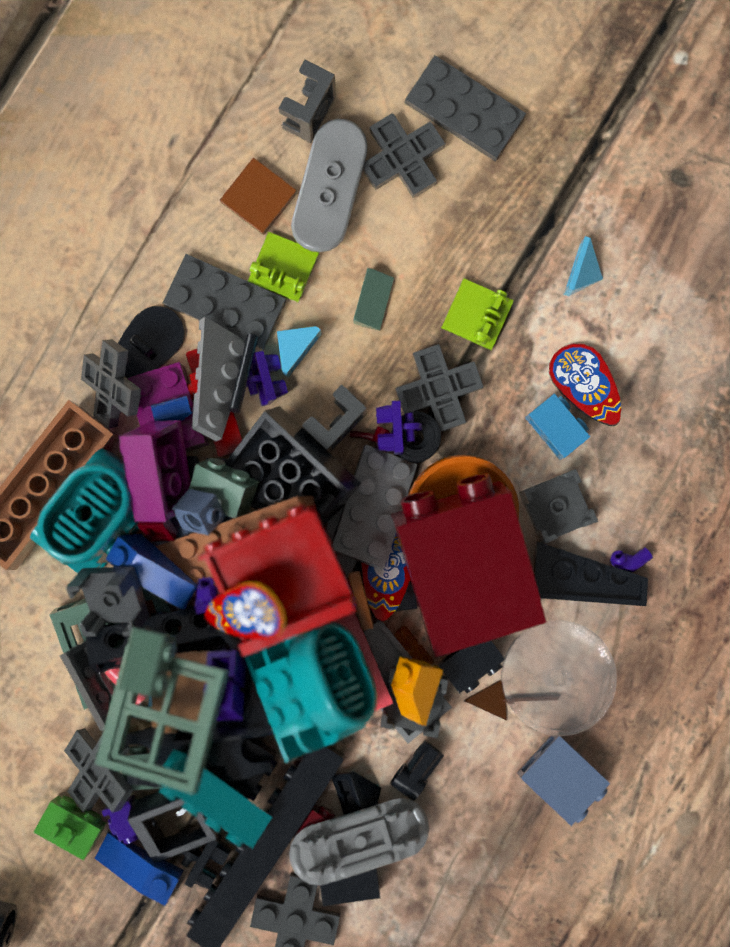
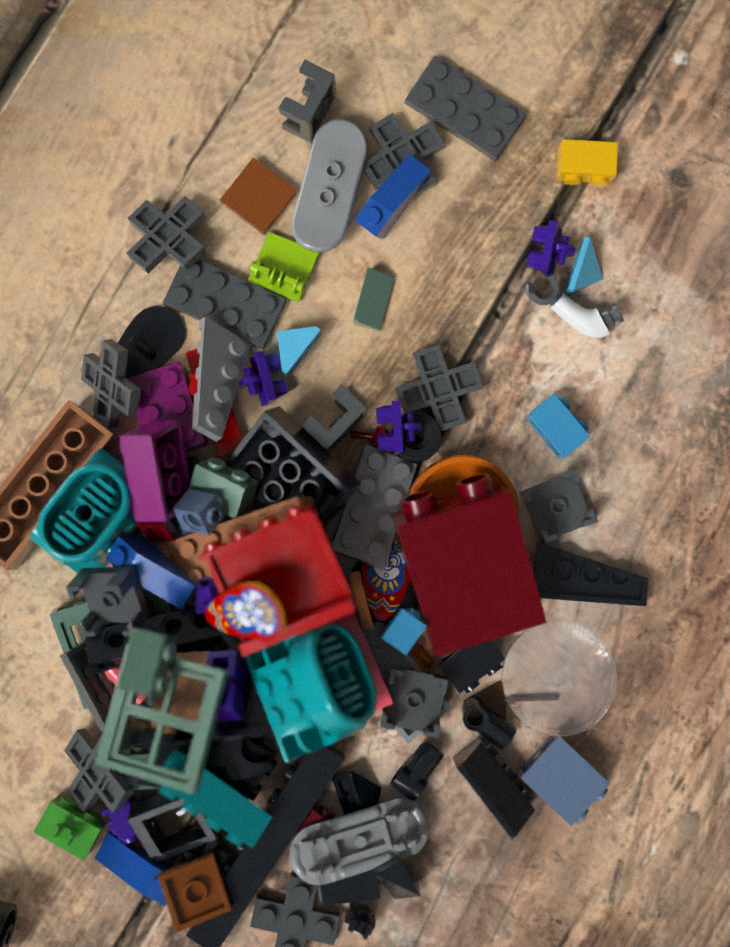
blue piece [151,396,193,421] -> none
black bar [229,334,258,413] -> none
light orange slope [391,657,443,726] -> none
lime hinge [441,278,514,350] -> none
shield [549,344,621,426] -> none
dark purple arm [610,547,653,573] -> none
none -> dark grey plate [127,196,206,274]
none -> dark orange tile [157,852,232,933]
none -> black plate [345,903,376,940]
none -> blue slope [354,154,432,239]
none -> black slope [373,855,421,899]
none -> dark azure brick [378,607,426,655]
none -> black slope [453,737,535,839]
none -> black piece [462,697,517,749]
none -> piece [526,272,625,338]
none -> dark purple hips [527,220,576,277]
none -> yellow brick [556,139,618,187]

